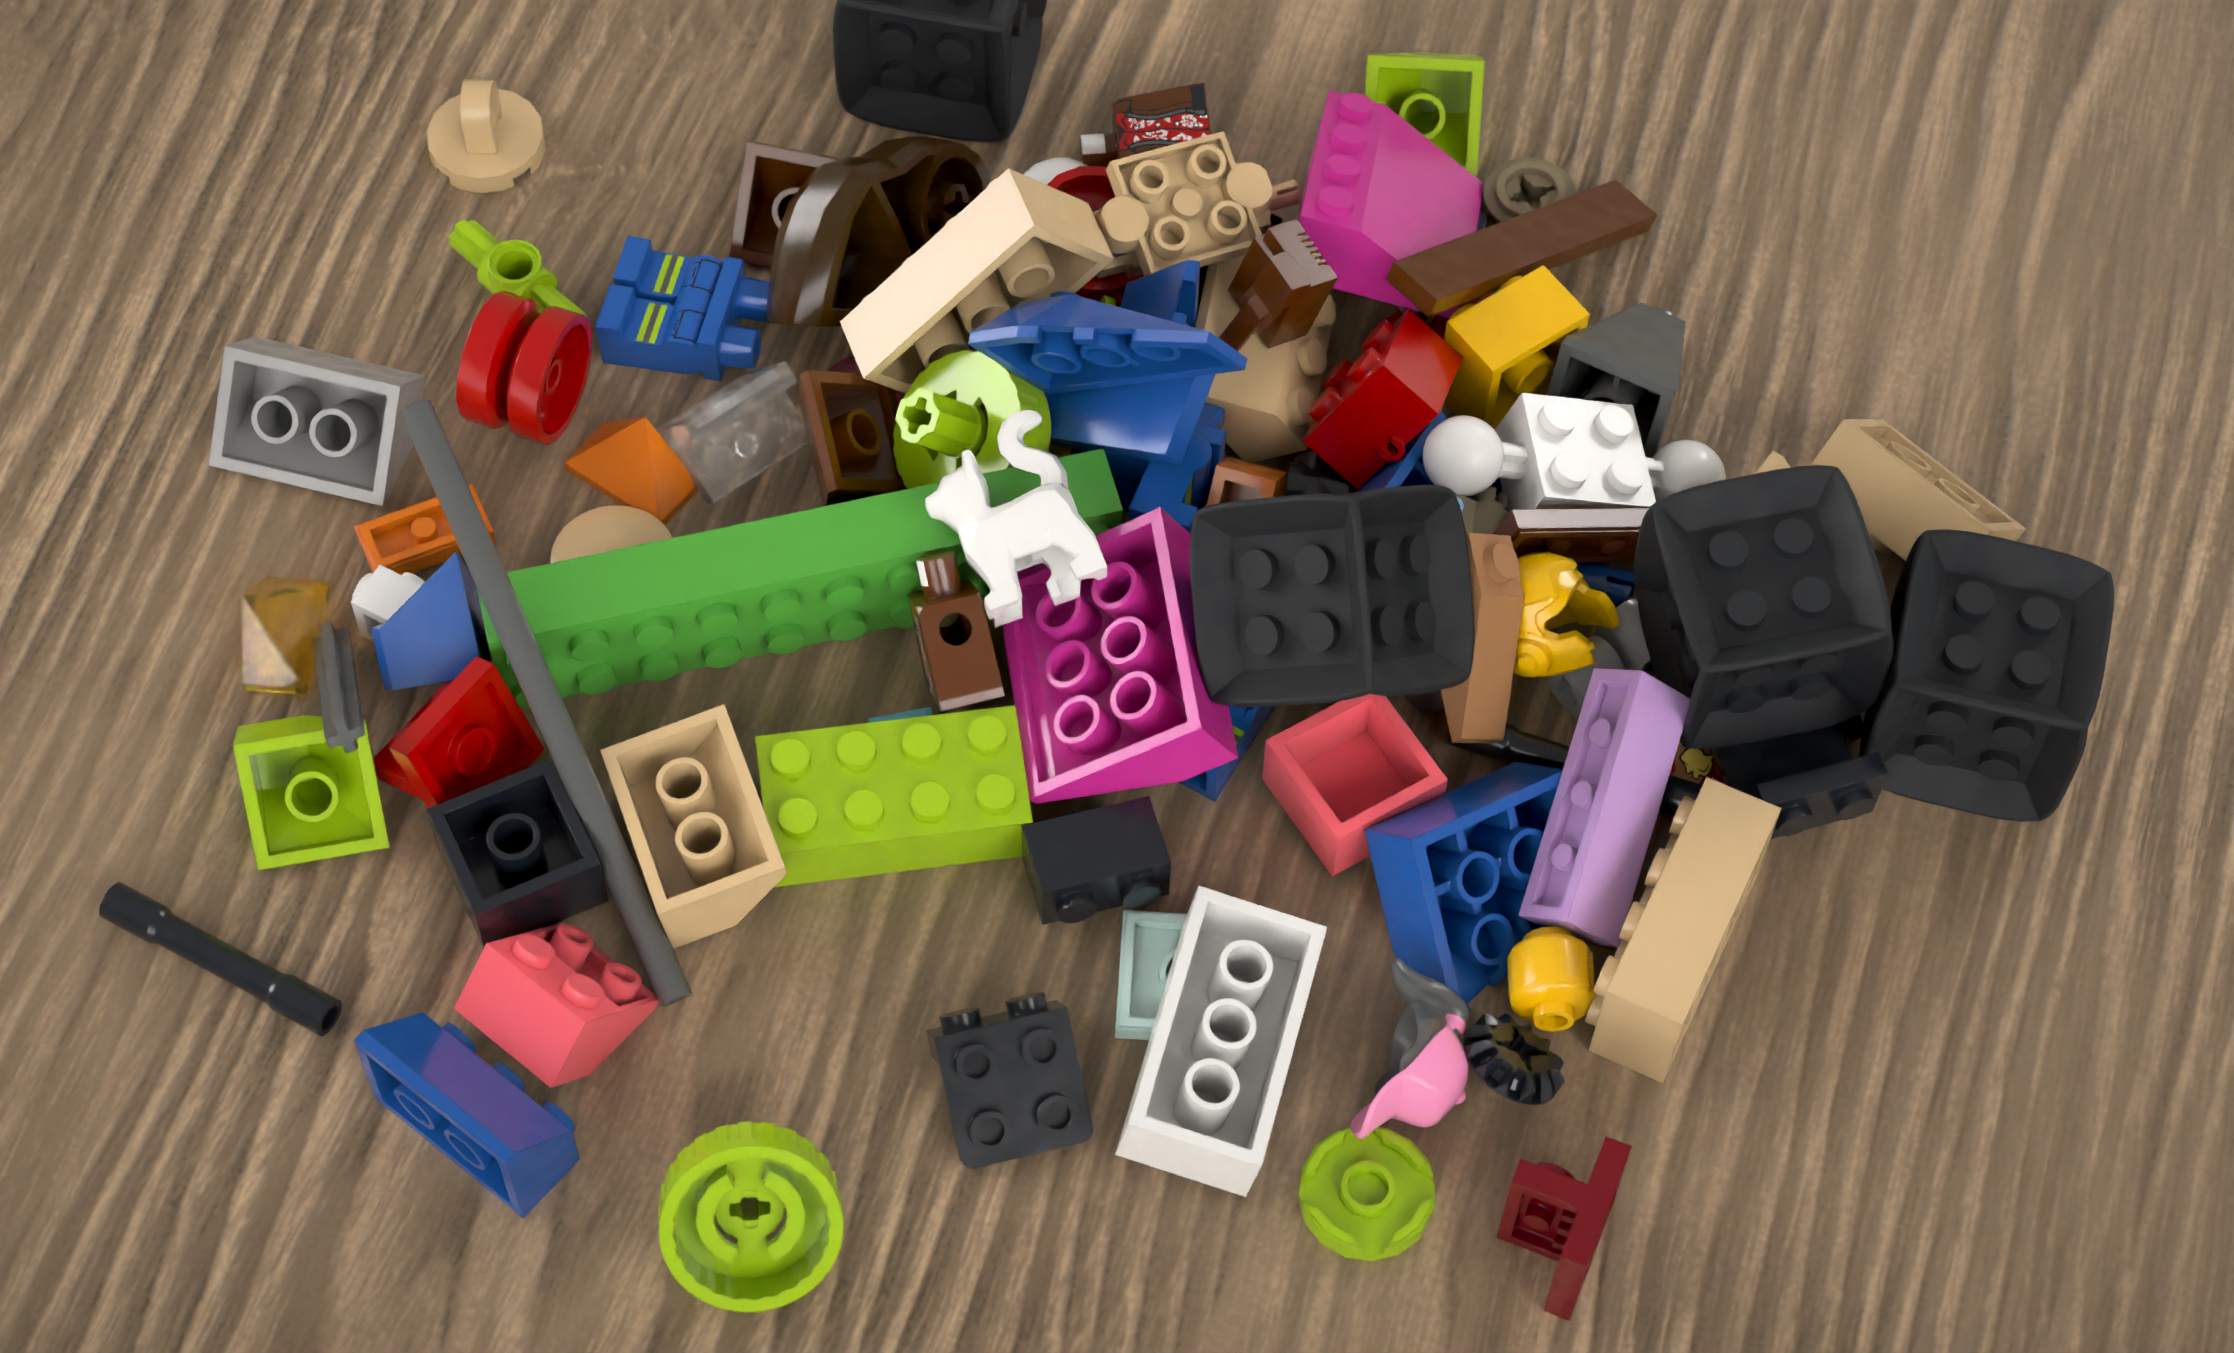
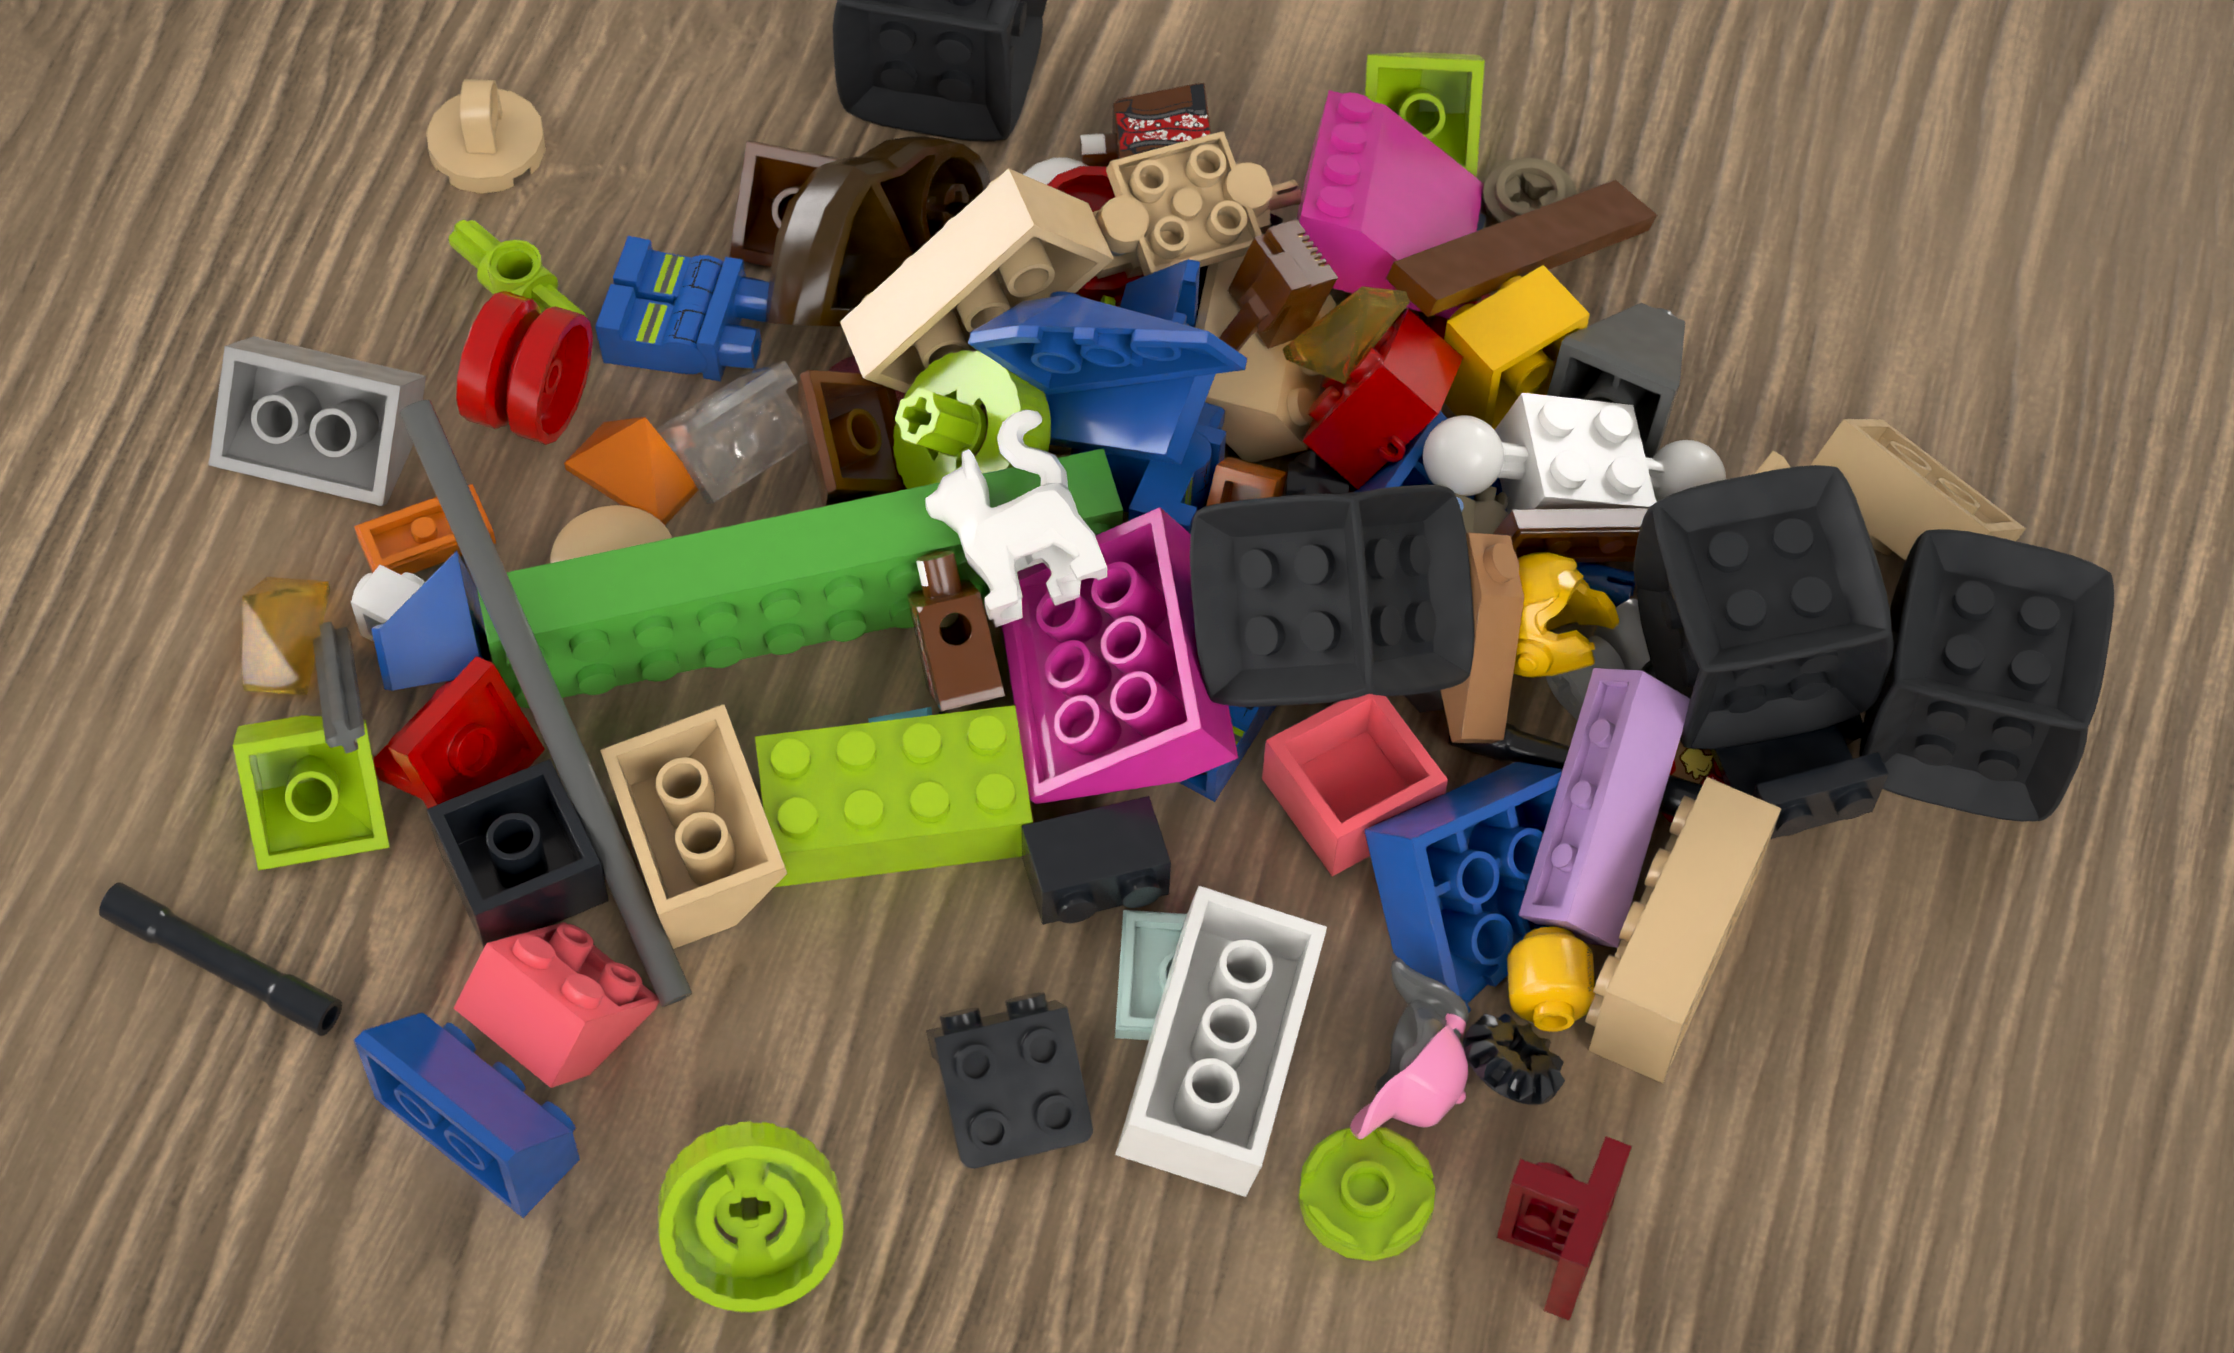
none -> clear yellow slope [1282,287,1410,384]

